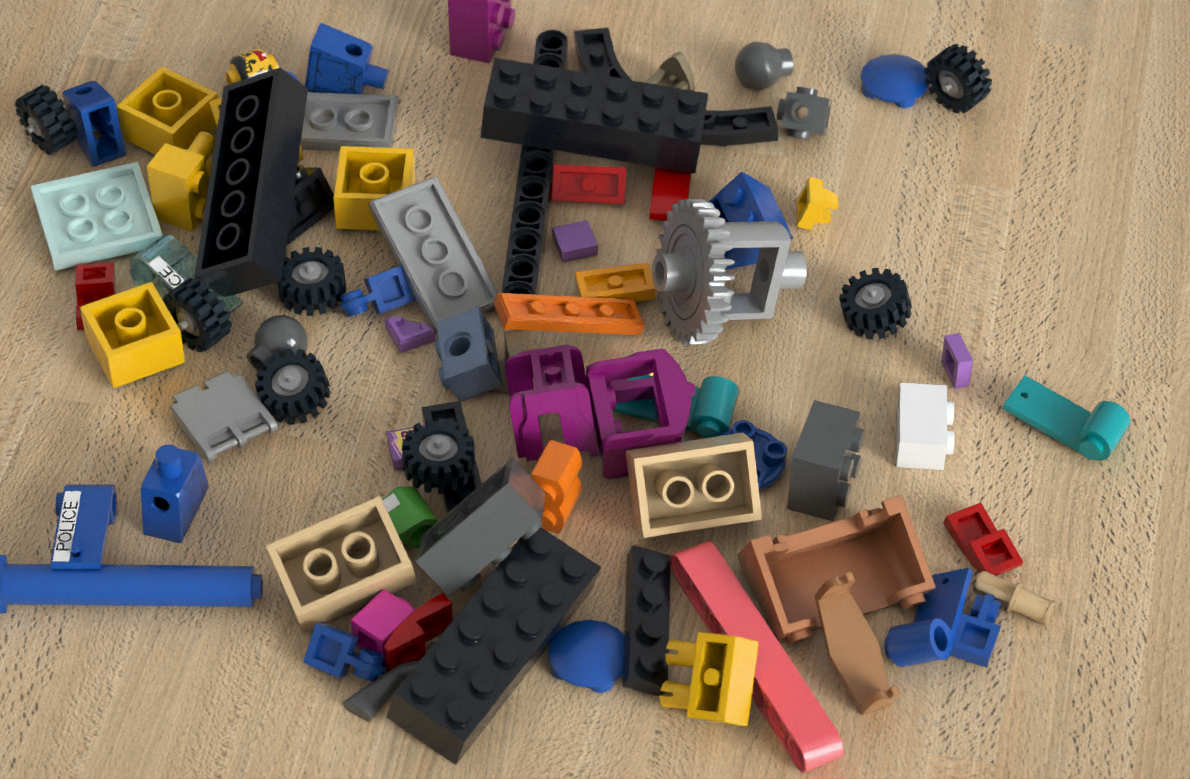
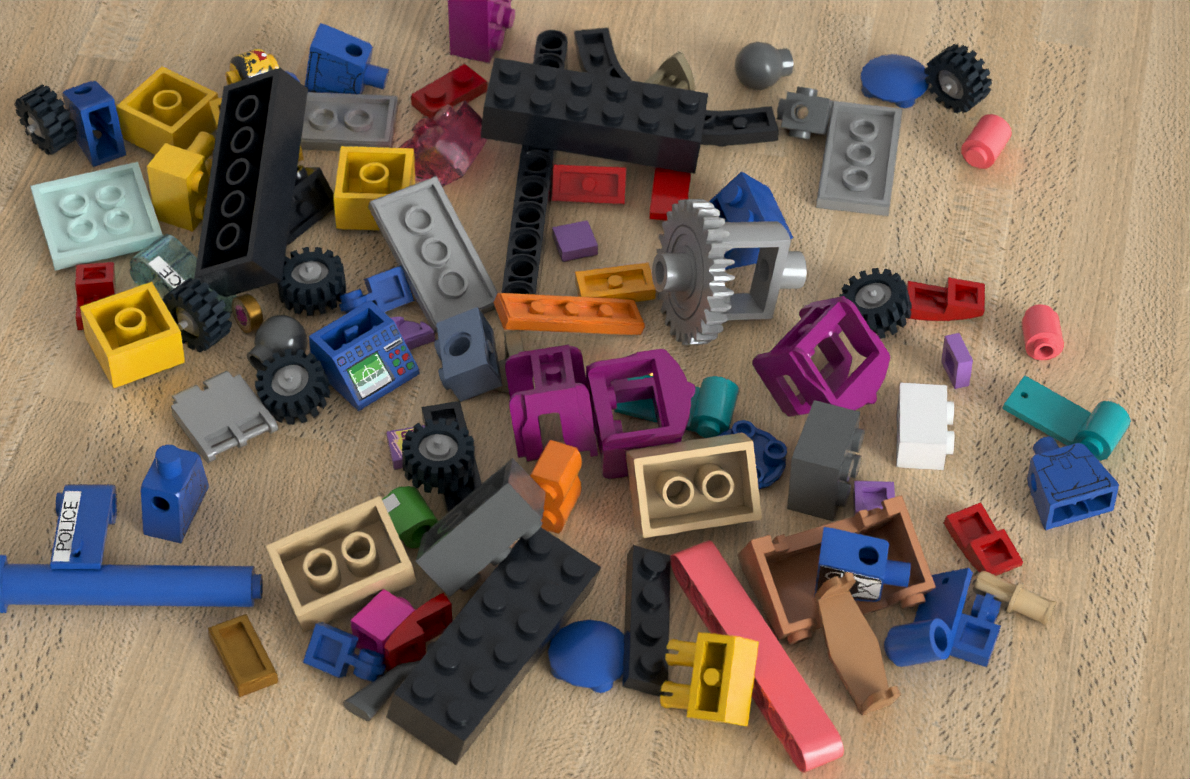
yellow tile [796,177,838,230] -> none
none -> pearl gold tile [208,614,279,698]
none -> pearl gold tile [232,293,263,333]
none -> blue slope [309,300,420,411]
none -> clear pink slope [399,100,488,187]
none -> red plate [411,63,487,123]
none -> magenta animal [752,296,890,417]
none -> blue torso [814,527,911,602]
none -> light grey tile [816,101,902,216]
none -> medium lavender tile [853,481,895,516]
none -> red slope [906,277,985,321]
none -> coral brick [961,114,1012,169]
none -> coral brick [1021,304,1064,360]
none -> blue torso [1027,436,1119,530]

